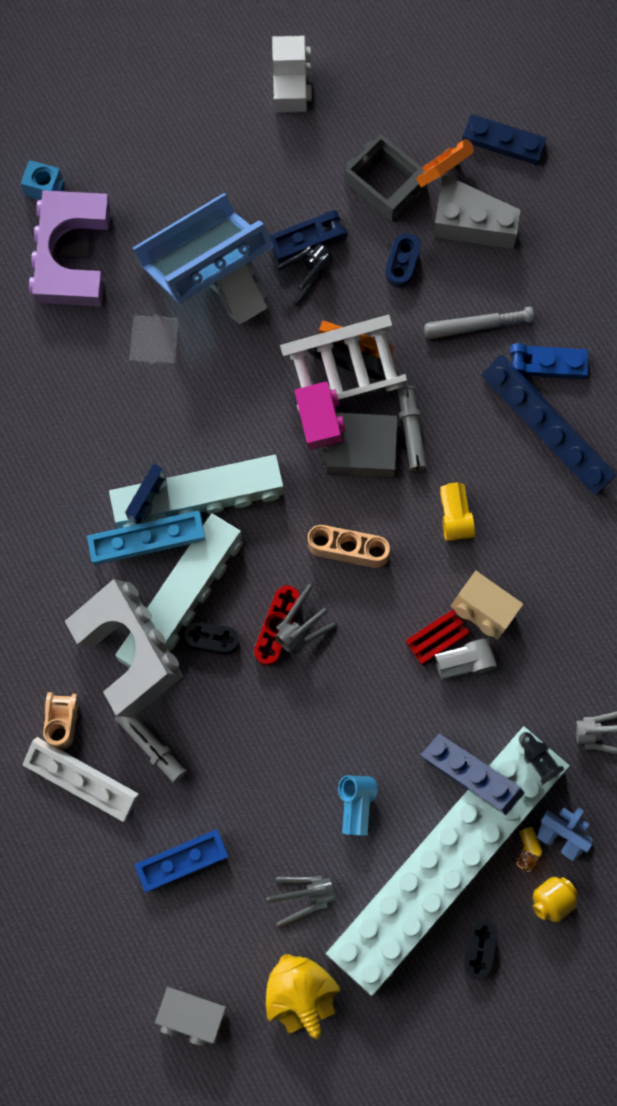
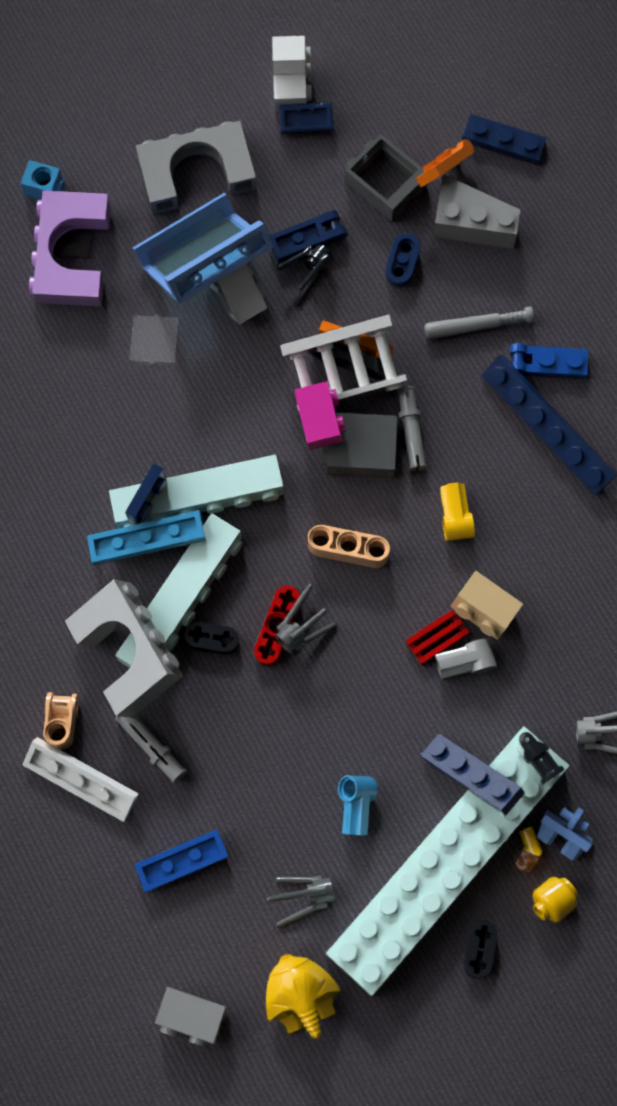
none -> light grey arch [136,121,257,215]
none -> dark blue plate [279,102,334,134]

